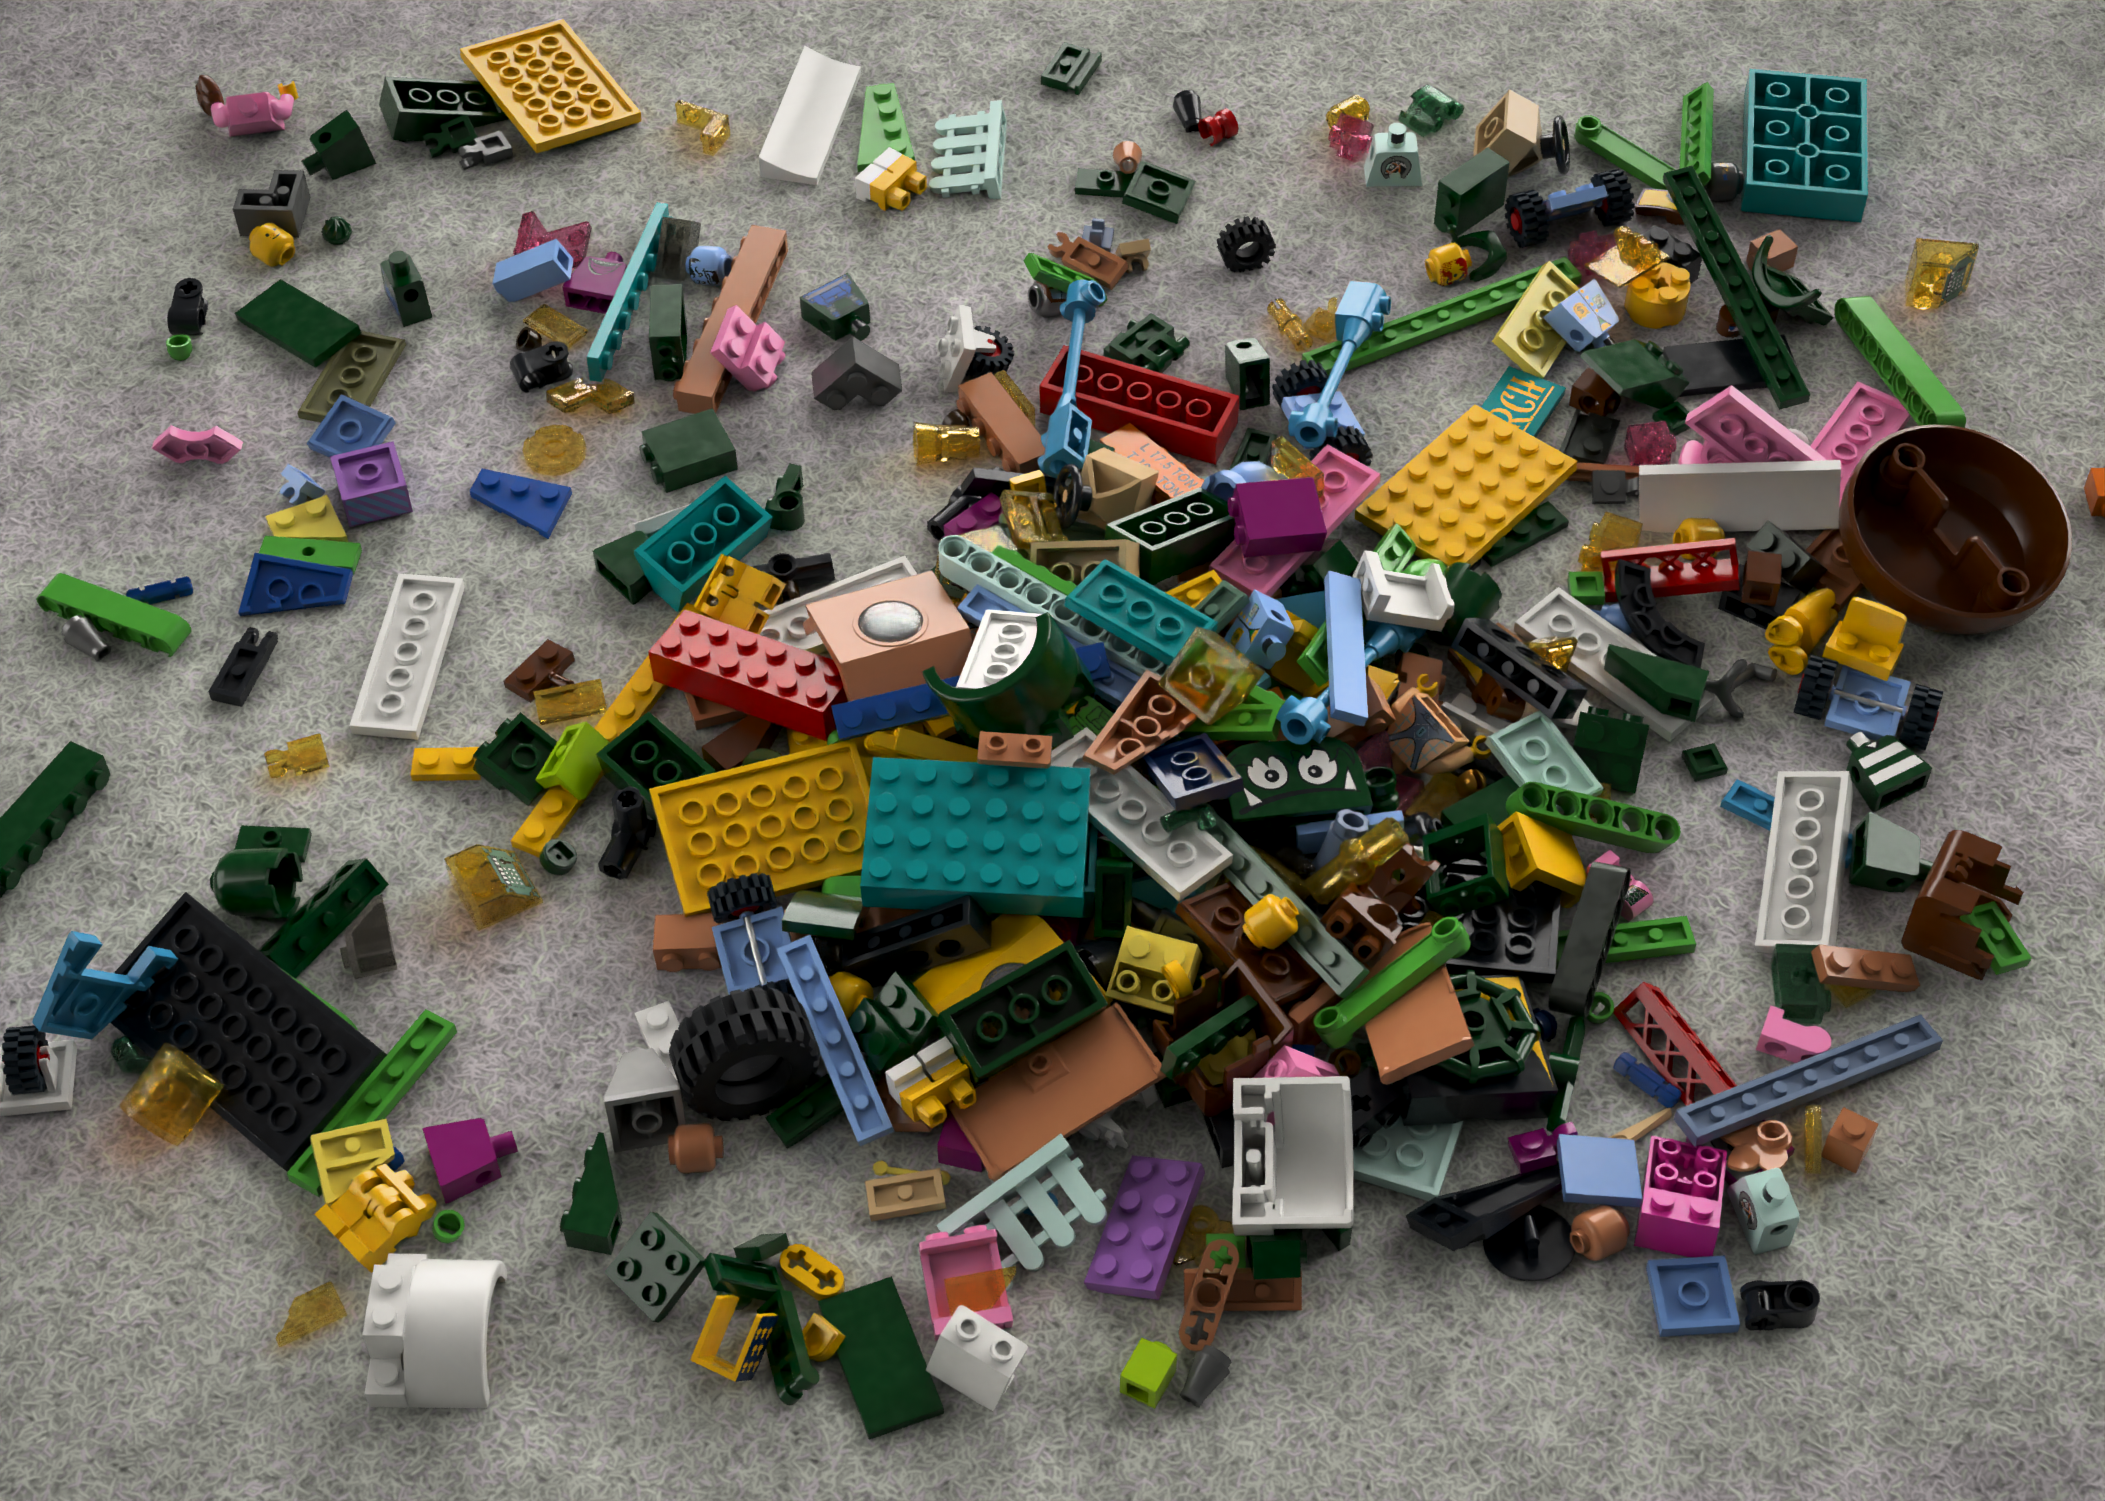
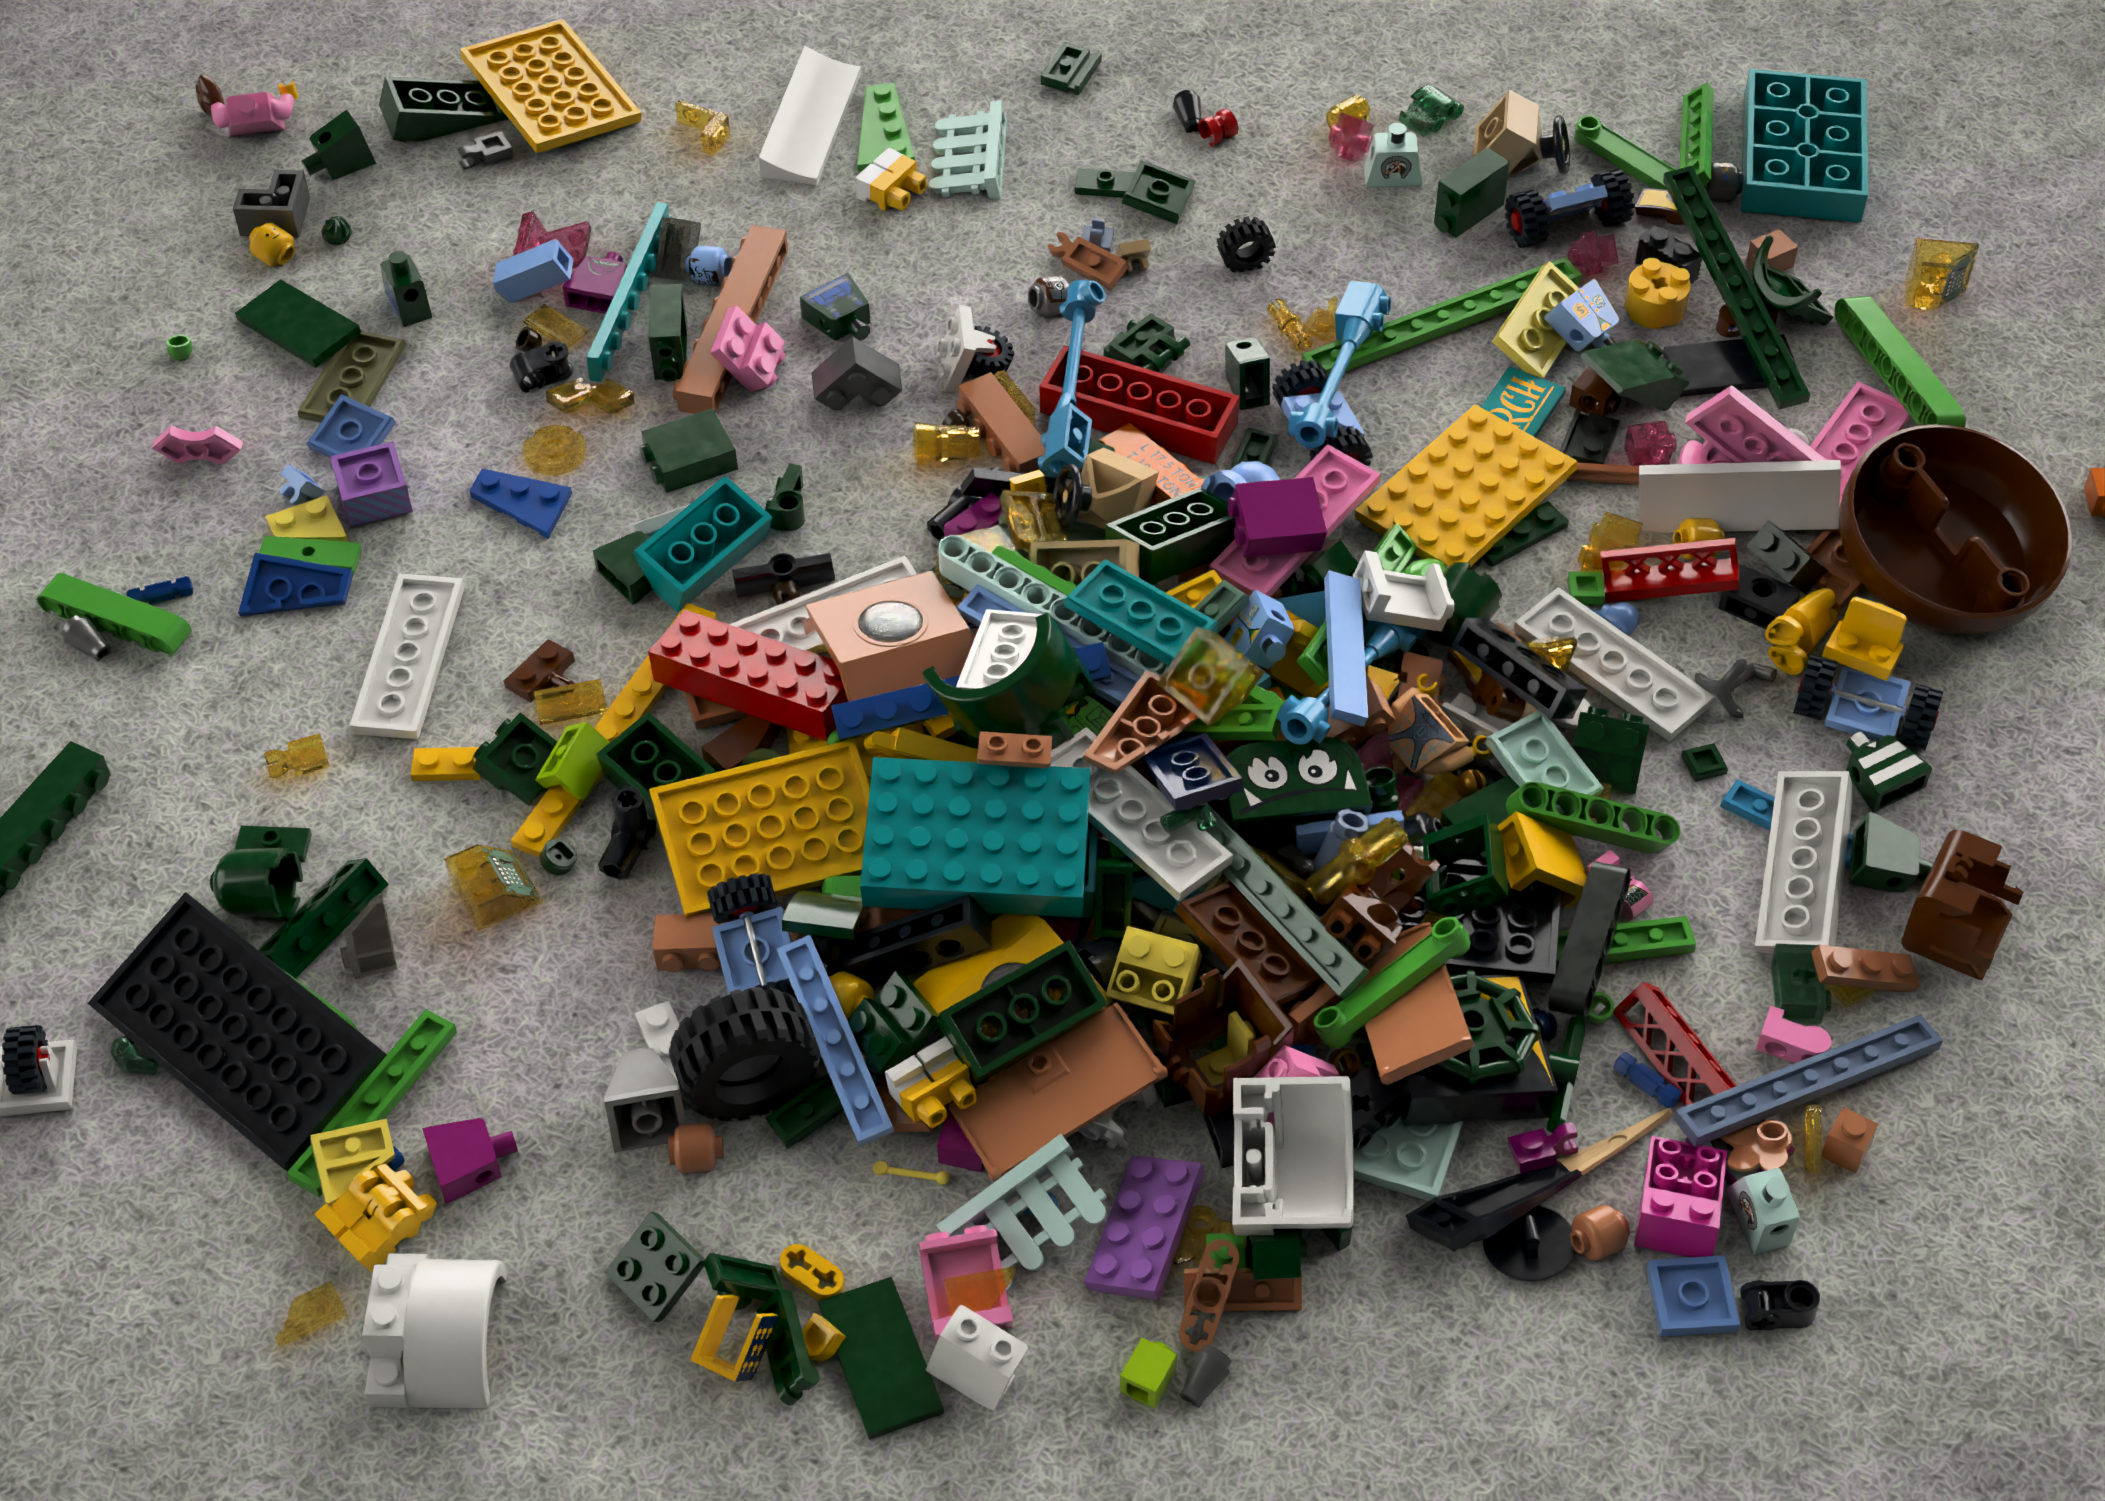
dark azure wing [32,931,178,1040] -> none
clear yellow brick [119,1043,224,1146] -> none
black piece [167,278,208,335] -> none
black hinge [208,627,278,707] -> none
dark green plate [423,114,478,158] -> none
bright green hinge [432,1210,465,1244] -> none
dark green slope [560,1132,623,1255] -> none
yellow hips [693,554,786,635] -> none
dark green tile [734,1233,790,1261] -> none
tan plate [865,1168,947,1222] -> none
bright green tile [1023,252,1108,307] -> none
nougat cone [1113,141,1142,174] -> none
dark green plate [1160,994,1258,1080] -> none
yellow tile [1161,959,1193,999] -> none
yellow head [1243,894,1299,949] -> none
clear yellow plate [1271,435,1324,498] -> none
yellow head [1424,242,1472,286] -> none
dark green helmet [1446,224,1507,282] -> none
medium blue tile [1557,1134,1643,1207] -> none
clear yellow hinge [1585,226,1670,288] -> none
dark grey plate [1591,470,1639,504] -> none
dark green slope [1604,644,1710,722] -> none
black tile [1615,559,1705,668] -> none
dark green tile [1652,401,1690,437] -> none
reddish brown brick [1741,551,1782,606] -> none
bright green plate [1960,901,2032,975] -> none

